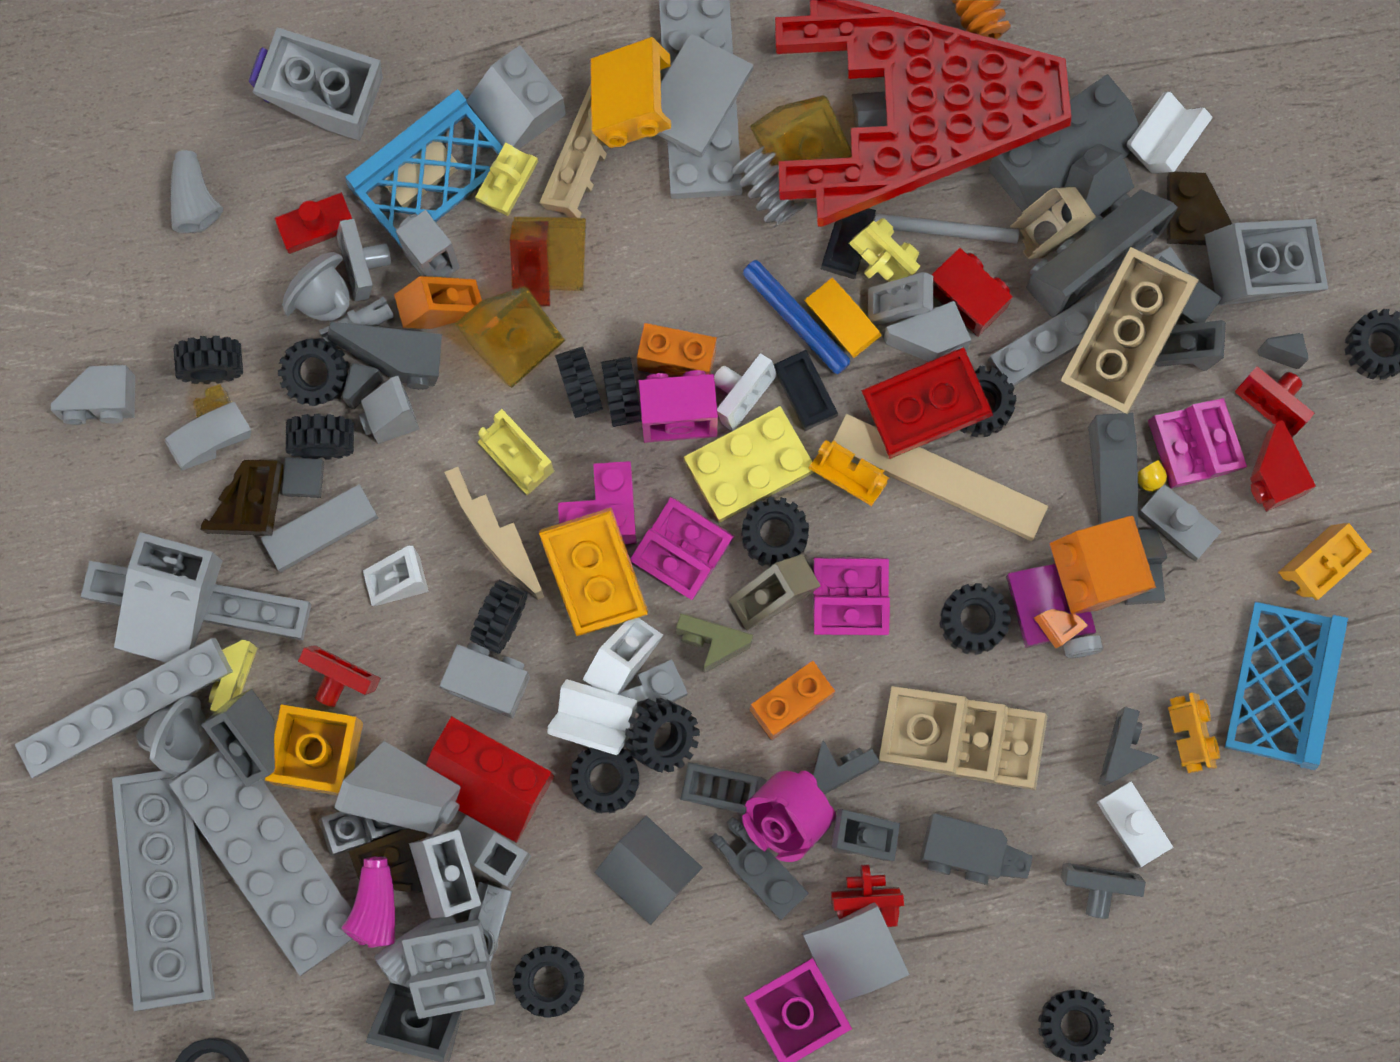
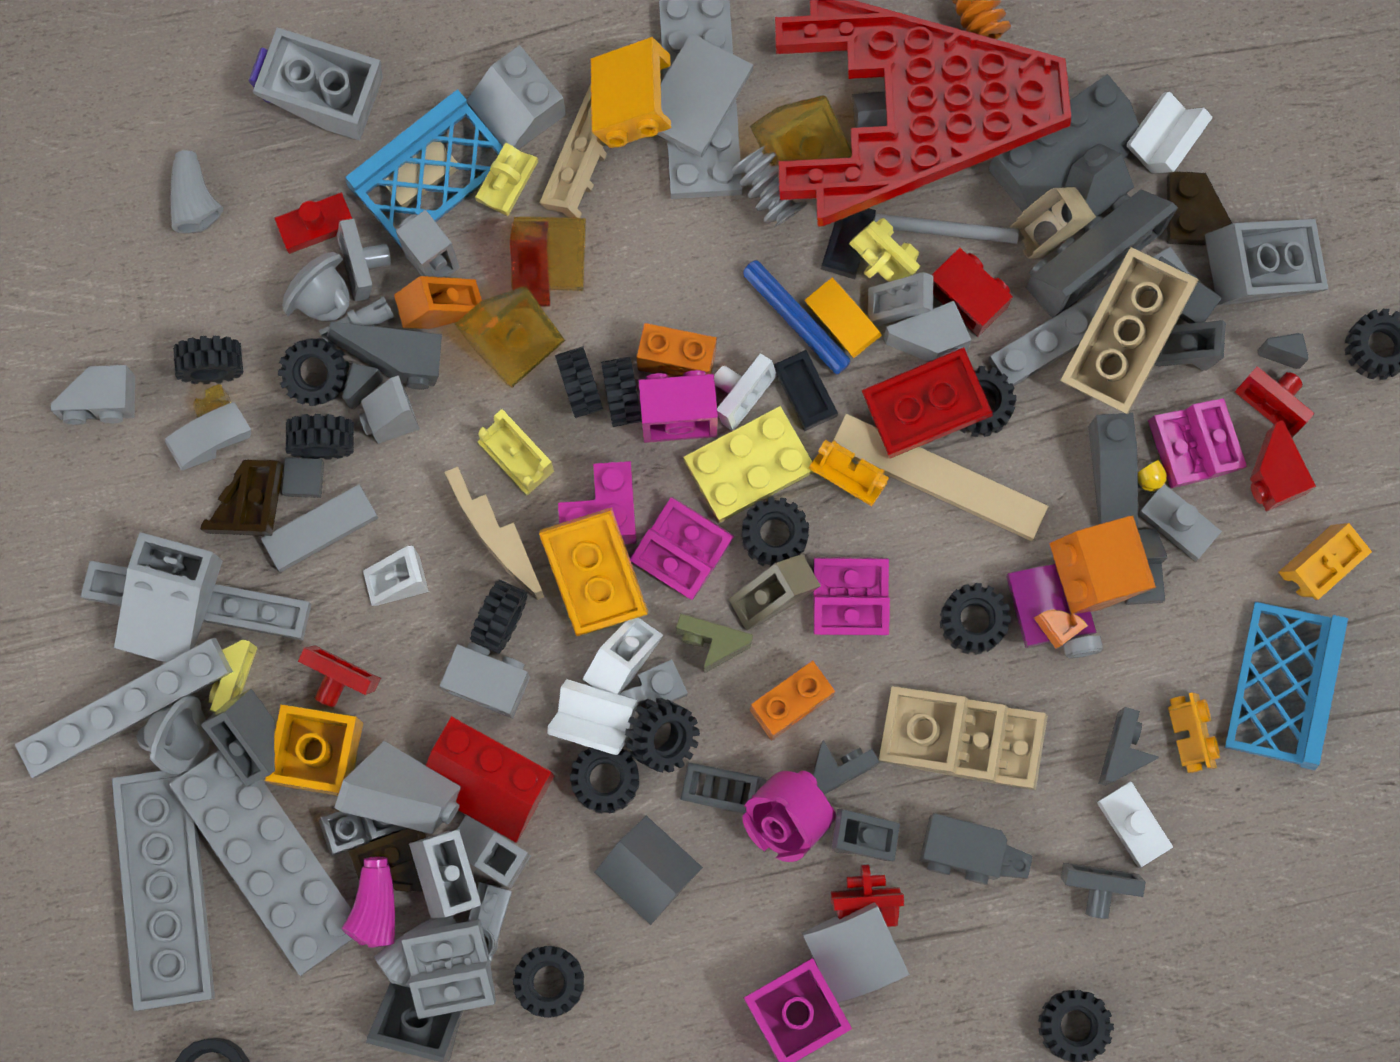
dark grey hinge [709,817,809,921] -> none

